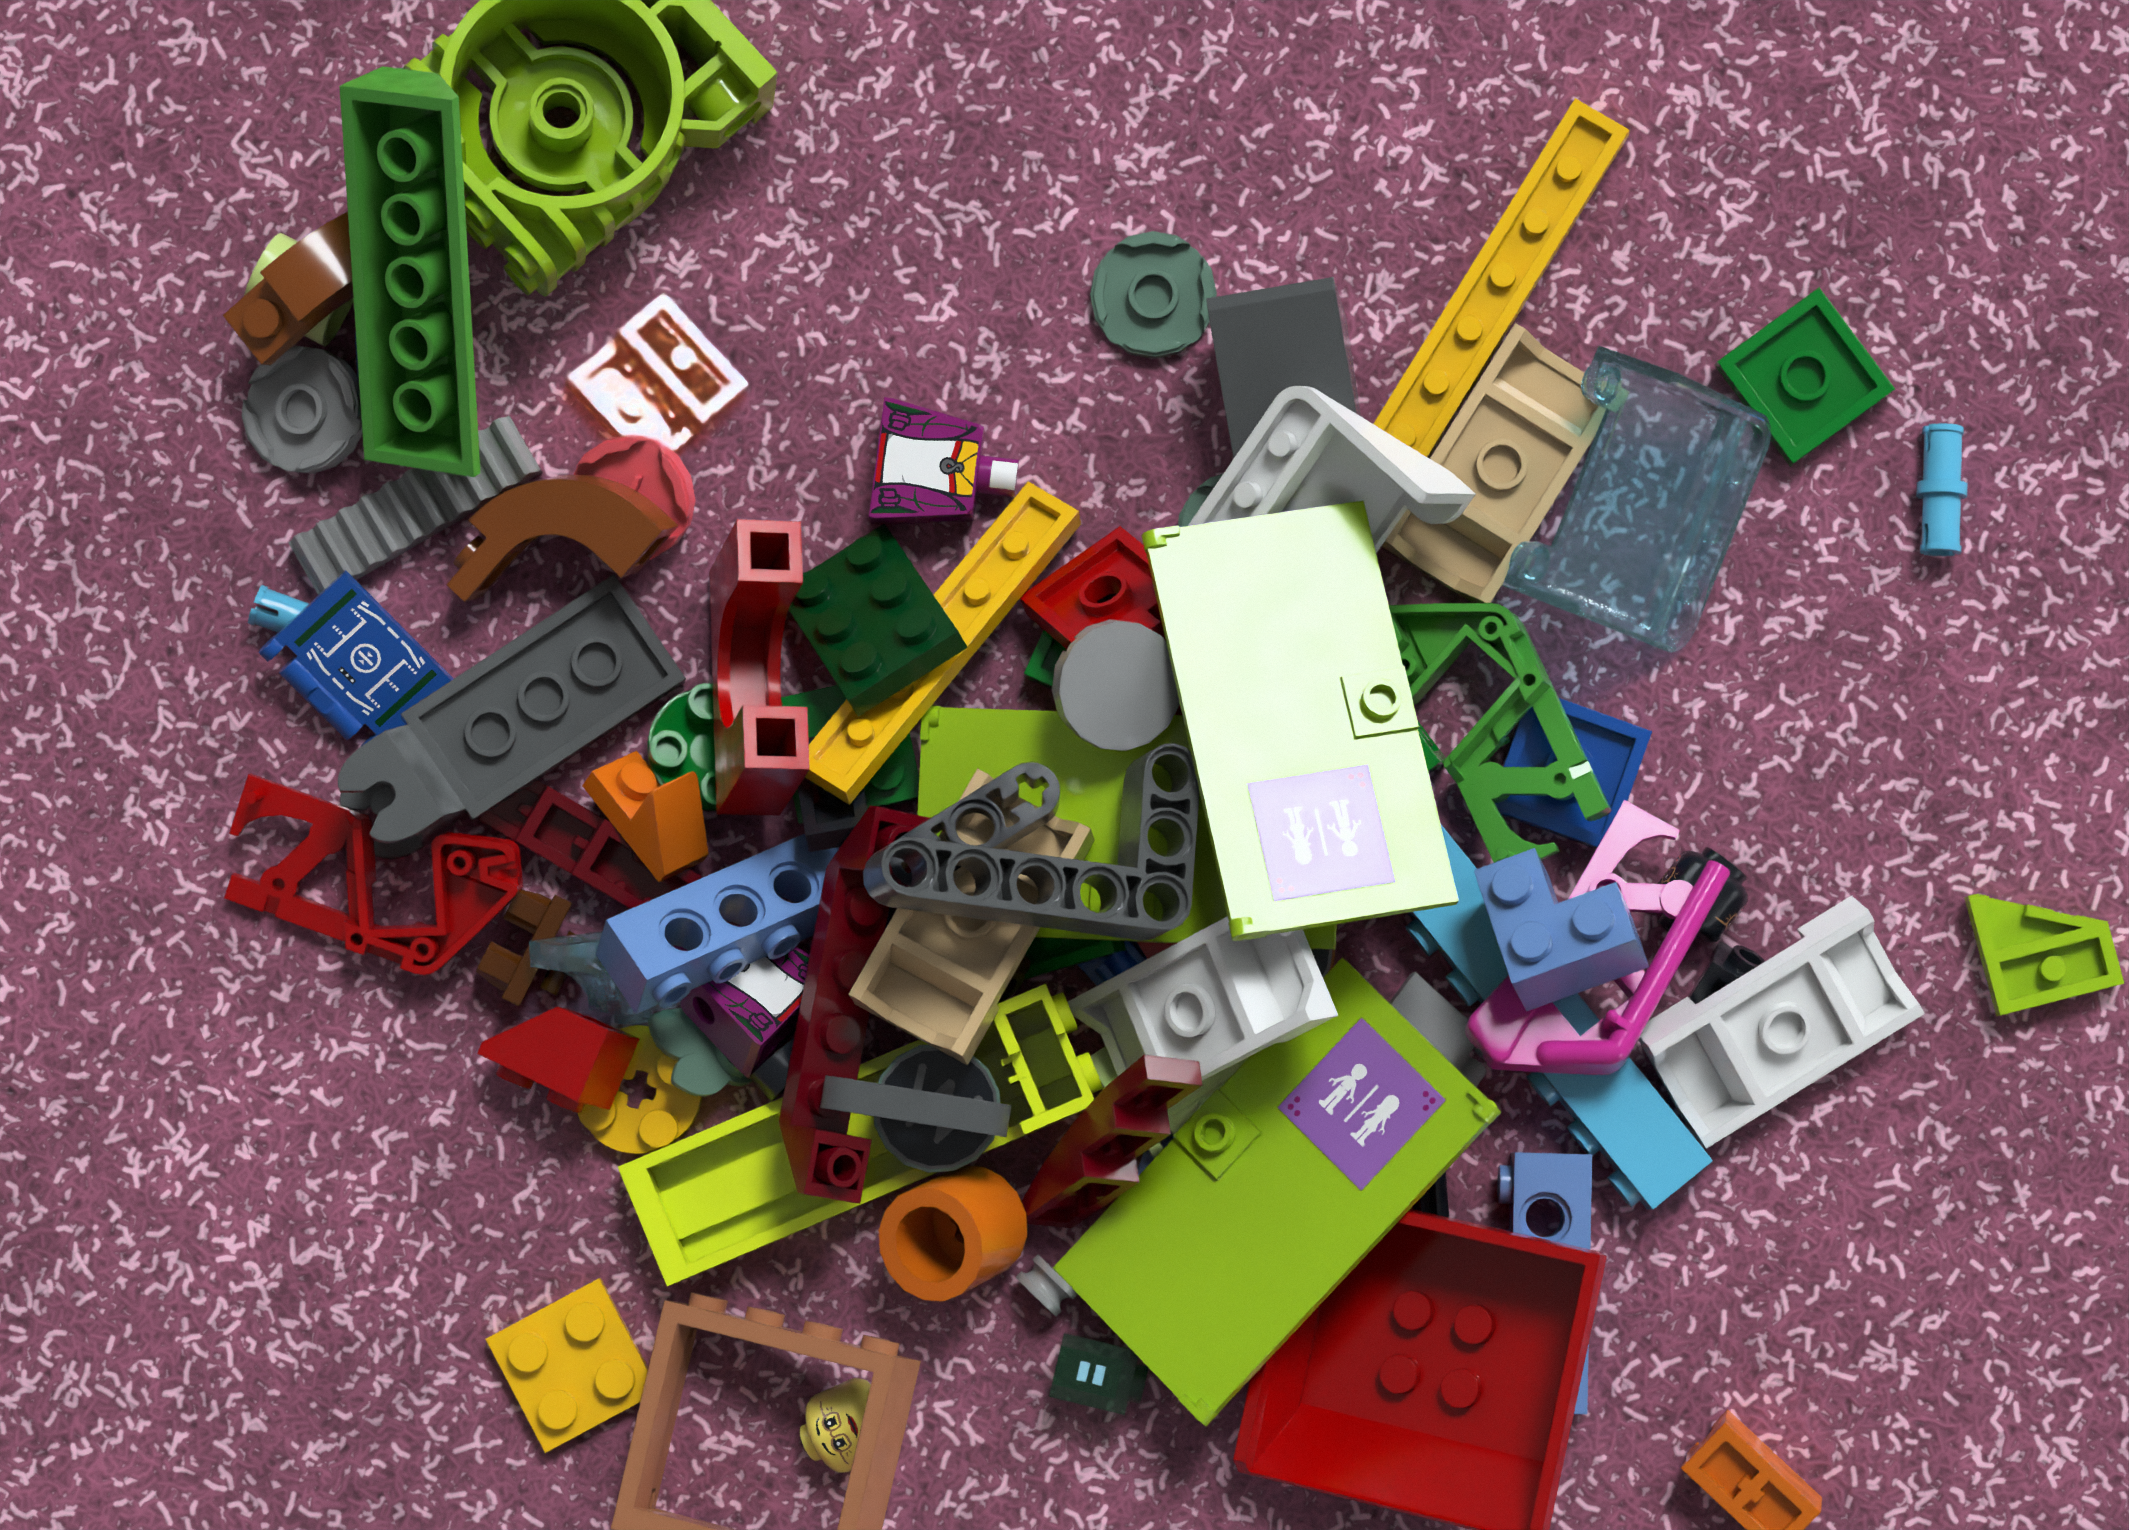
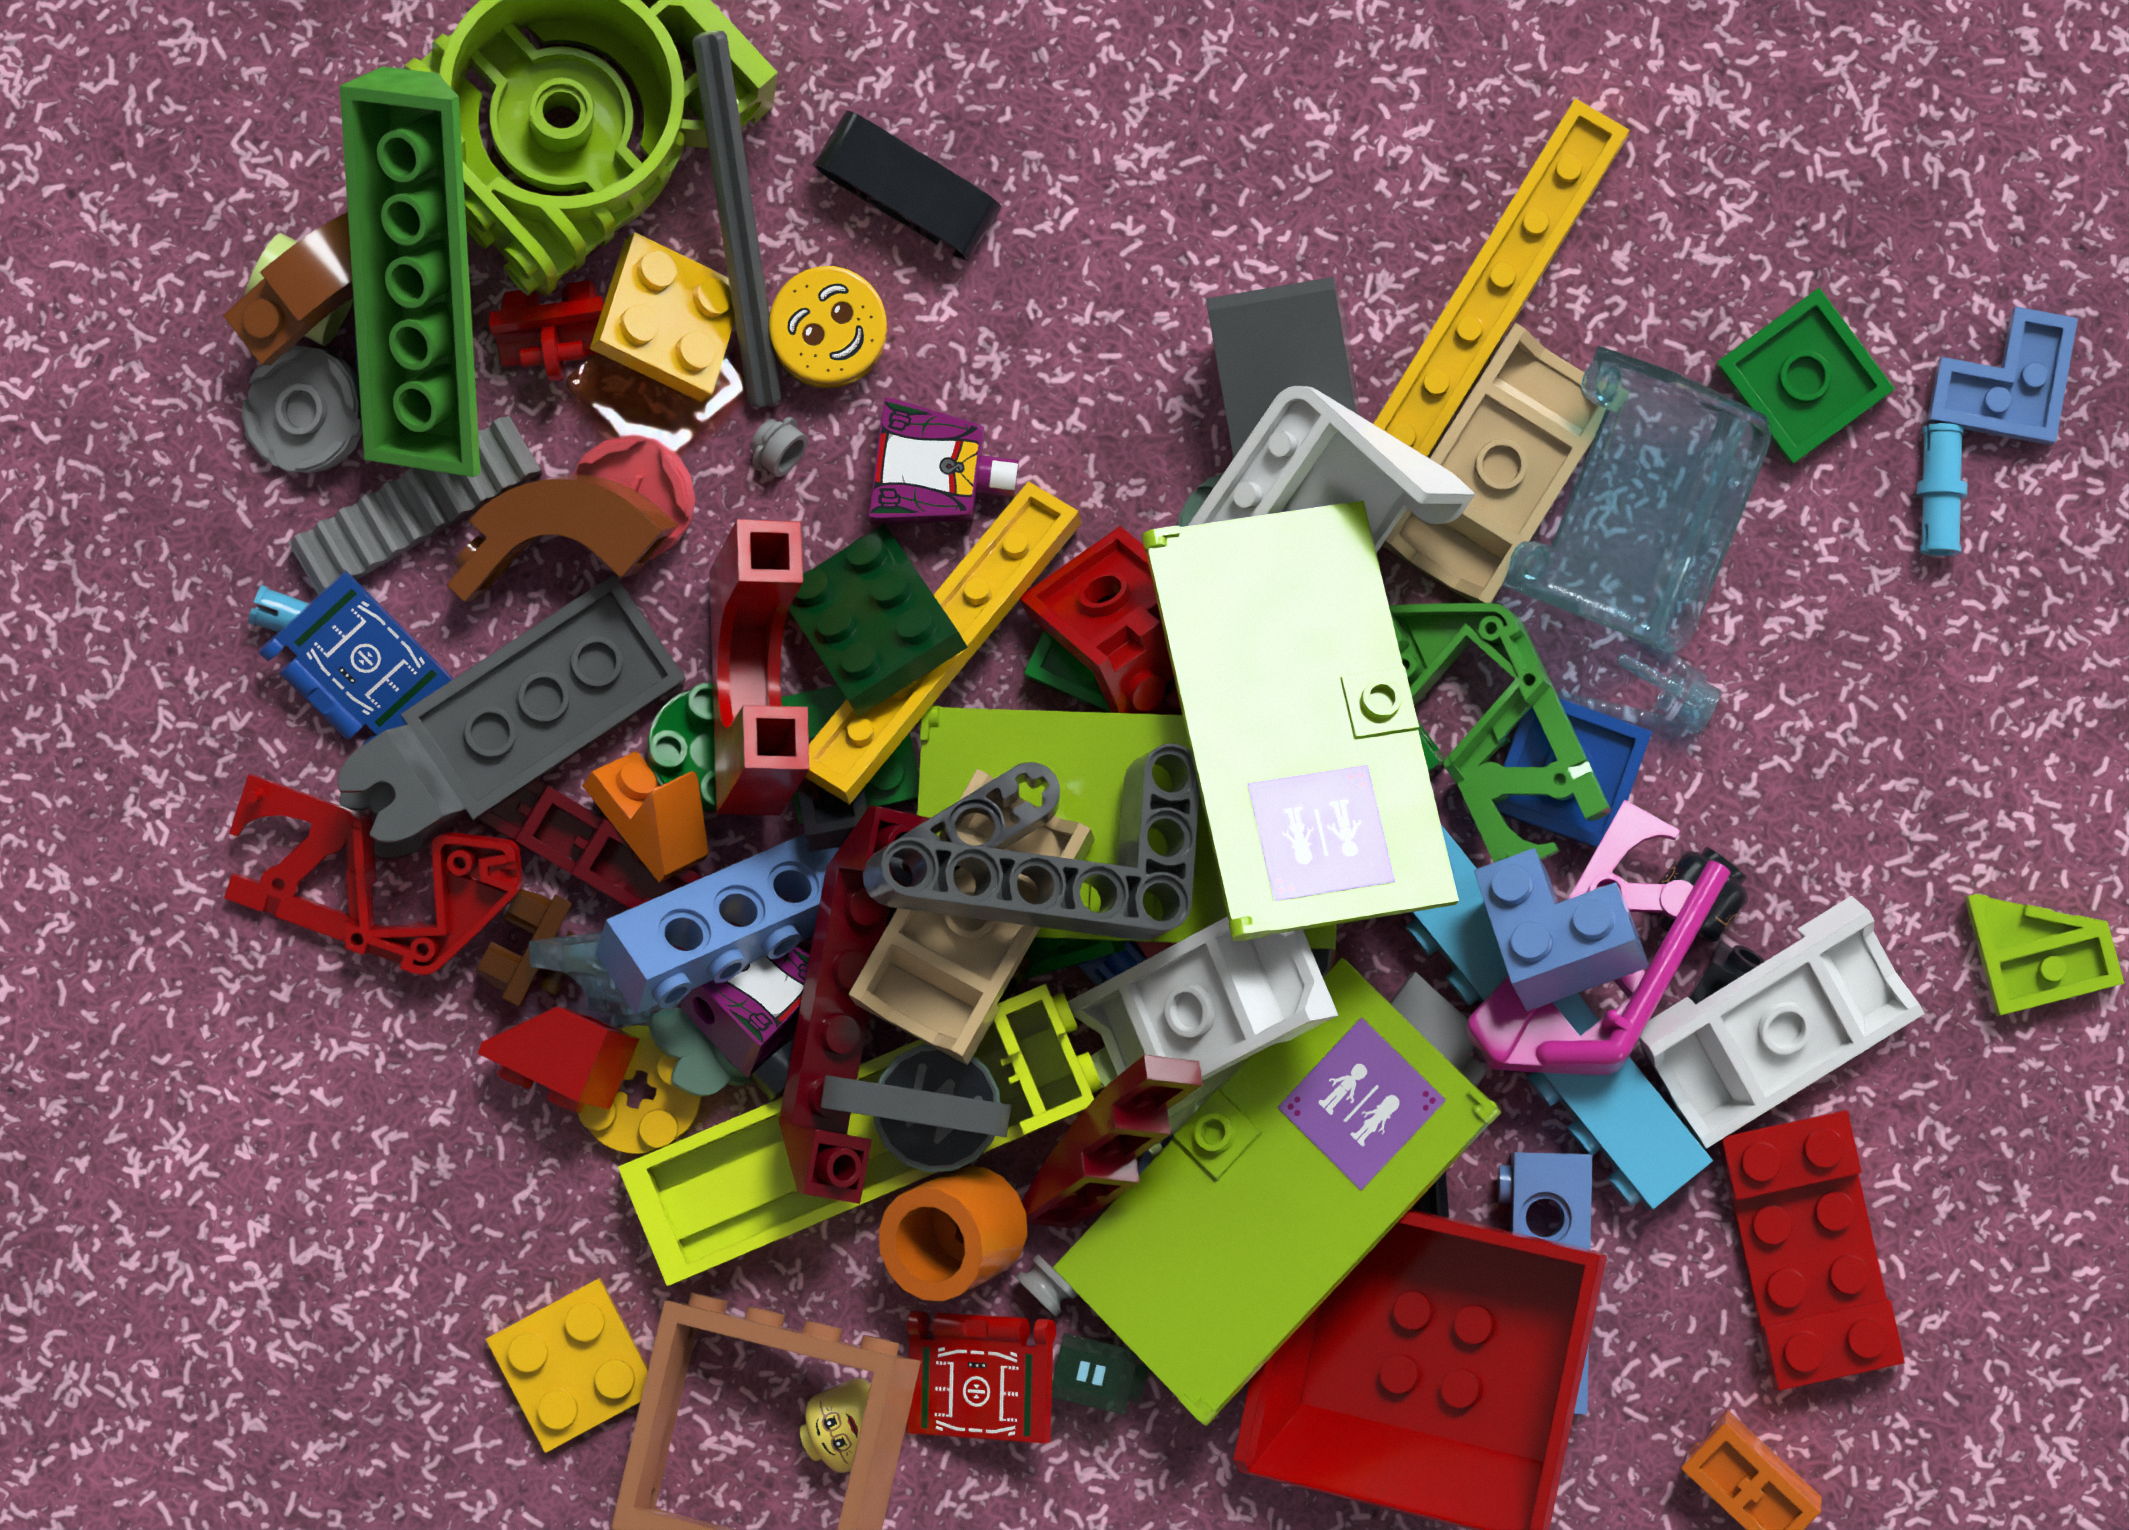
light grey tile [1052,619,1180,751] -> none
sand green tile [1090,231,1217,359] -> none
none -> red hips [489,280,604,382]
none -> yellow plate [590,232,735,402]
none -> dark grey axle [692,31,782,407]
none -> light grey plate [750,417,808,477]
none -> yellow head [769,266,887,389]
none -> black beam [812,110,1002,261]
none -> red piece [906,1311,1056,1444]
none -> clear light blue plant [1556,611,1722,738]
none -> red piece [1718,1110,1905,1391]
none -> medium blue plate [1927,306,2078,446]

